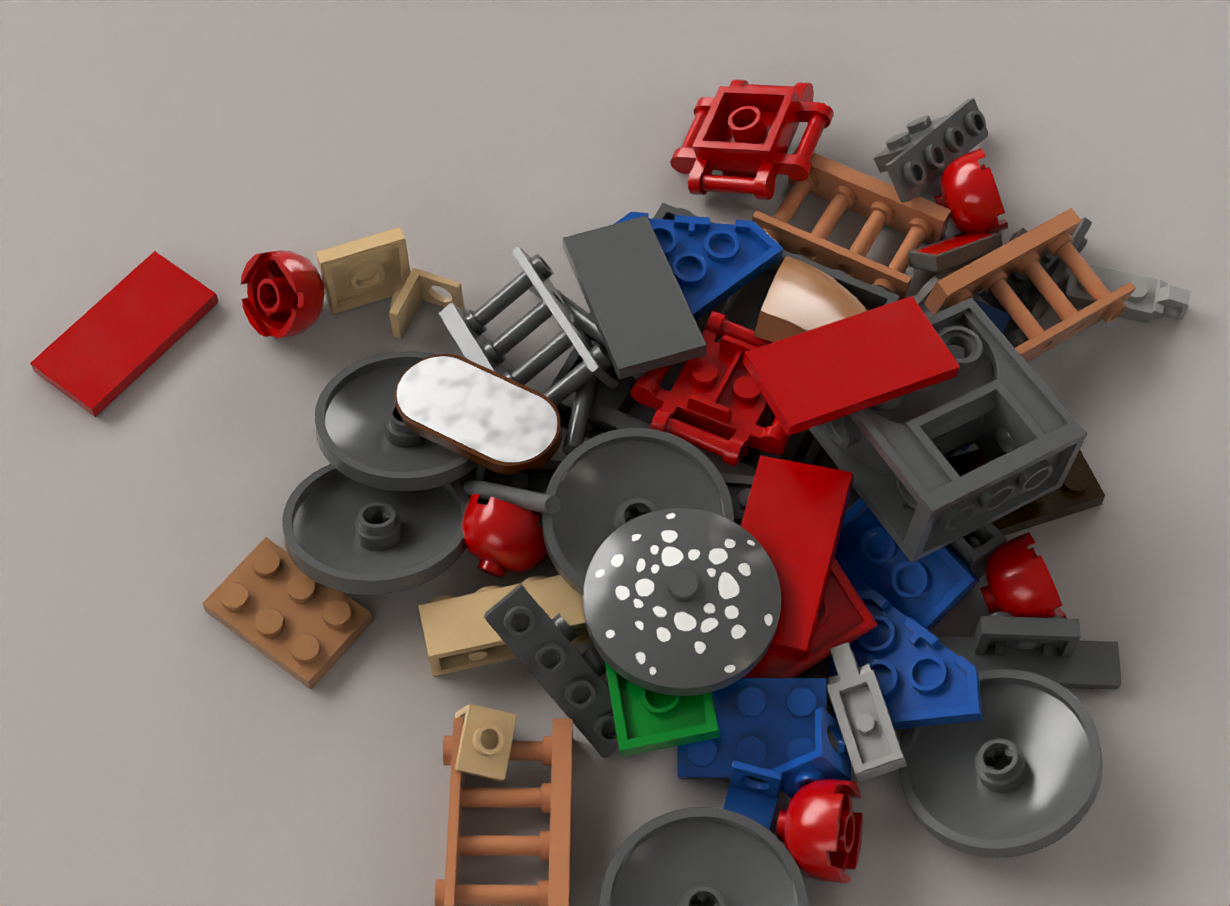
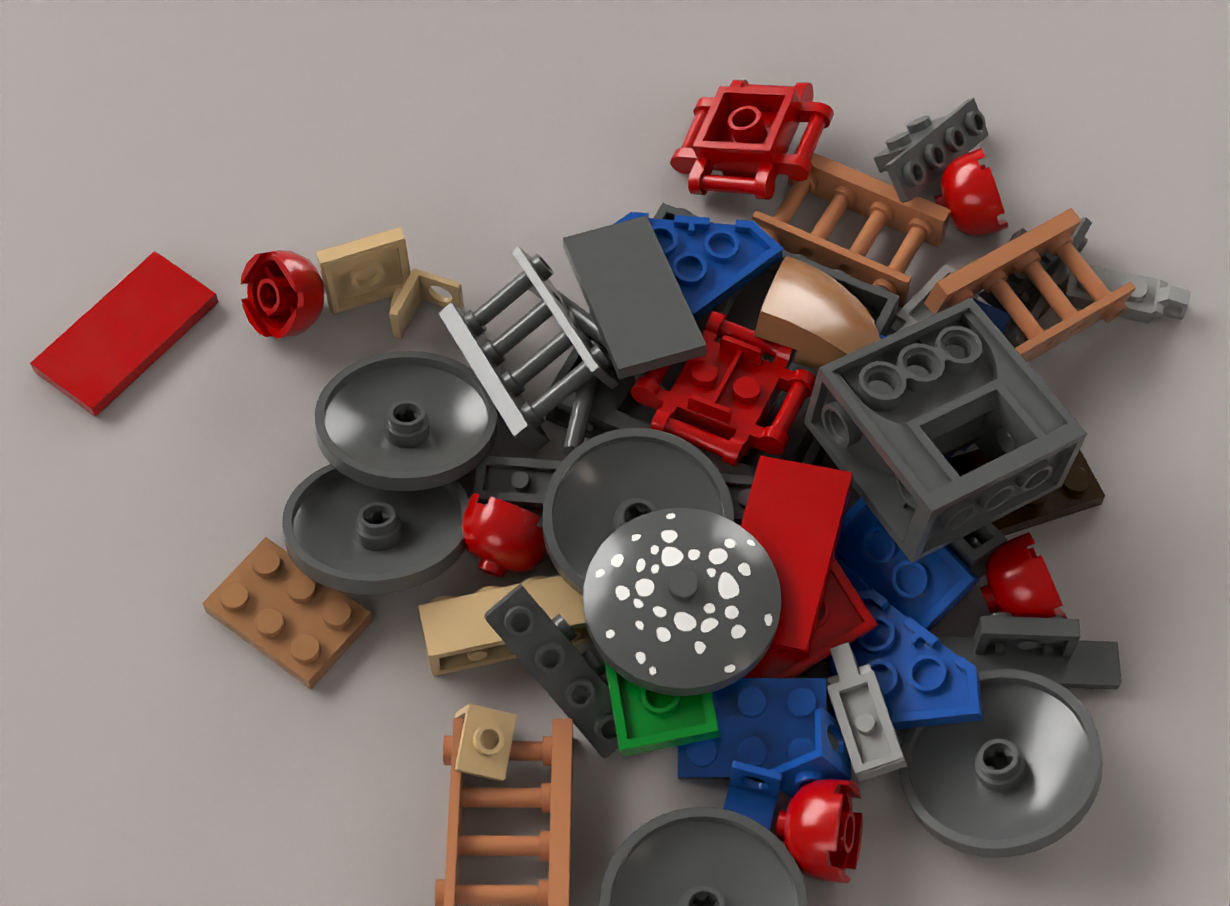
flat silver tile [394,354,562,475] -> none
dark grey bar [464,479,561,515] -> none
red tile [743,296,960,436] -> none
dark grey tile [908,231,1003,273] -> none

